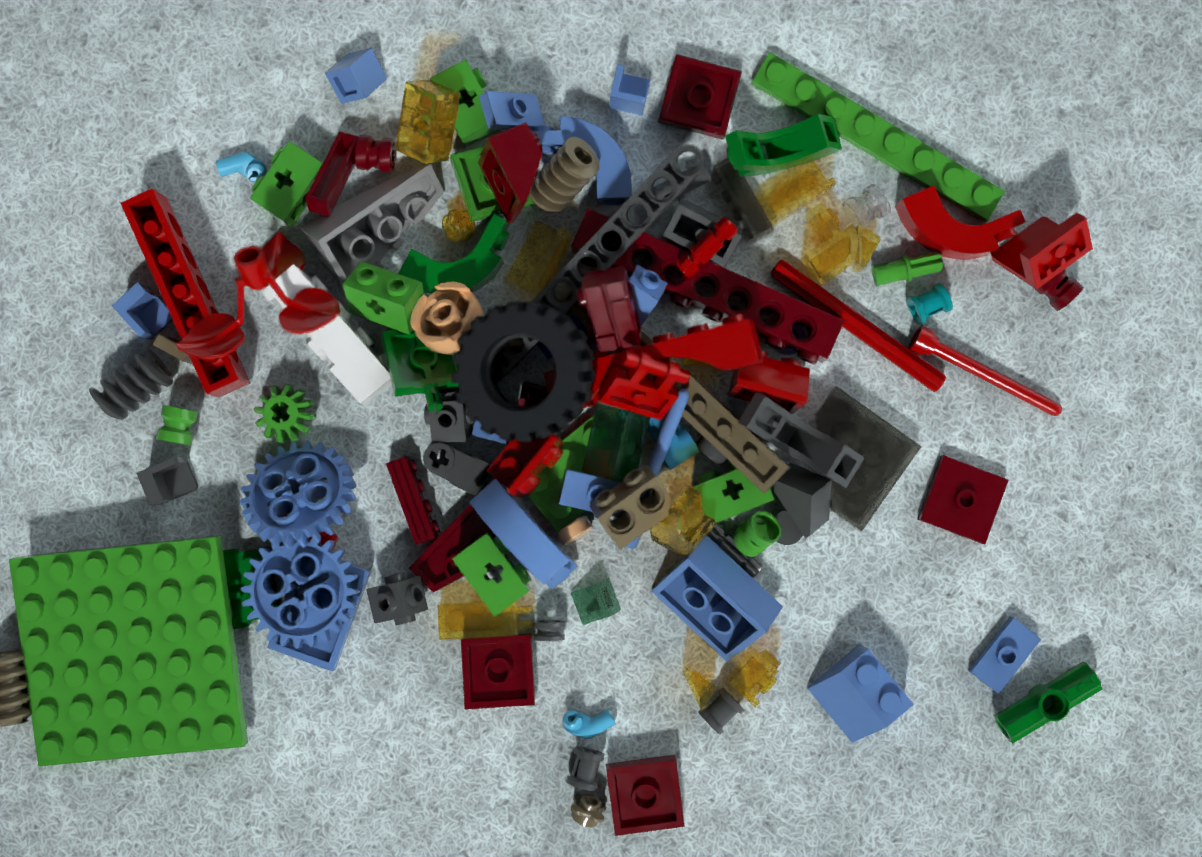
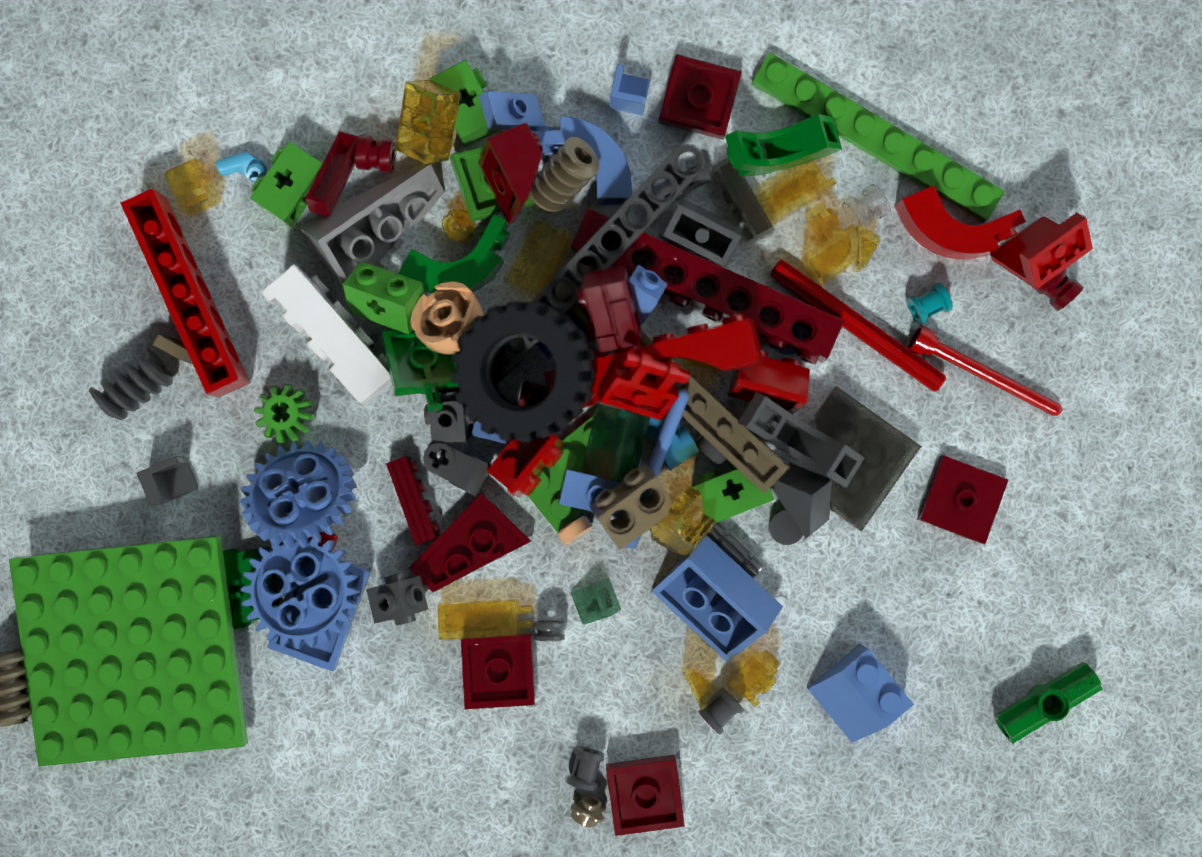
medium blue panel [111,282,173,340] -> none
bright green wheel [156,405,198,445] -> none
red plant [176,232,341,359] -> none
medium blue panel [325,48,387,104] -> none
bright green brick [452,532,532,617] -> none
medium blue arch [469,478,578,589] -> none
medium azure arm [562,709,616,739] -> none
red axle [677,217,738,278] -> none
bright green wheel [733,511,781,557] -> none
bright green axle [871,252,943,287] -> none
medium blue plate [968,616,1041,694] -> none
none -> clear yellow panel [165,158,222,217]

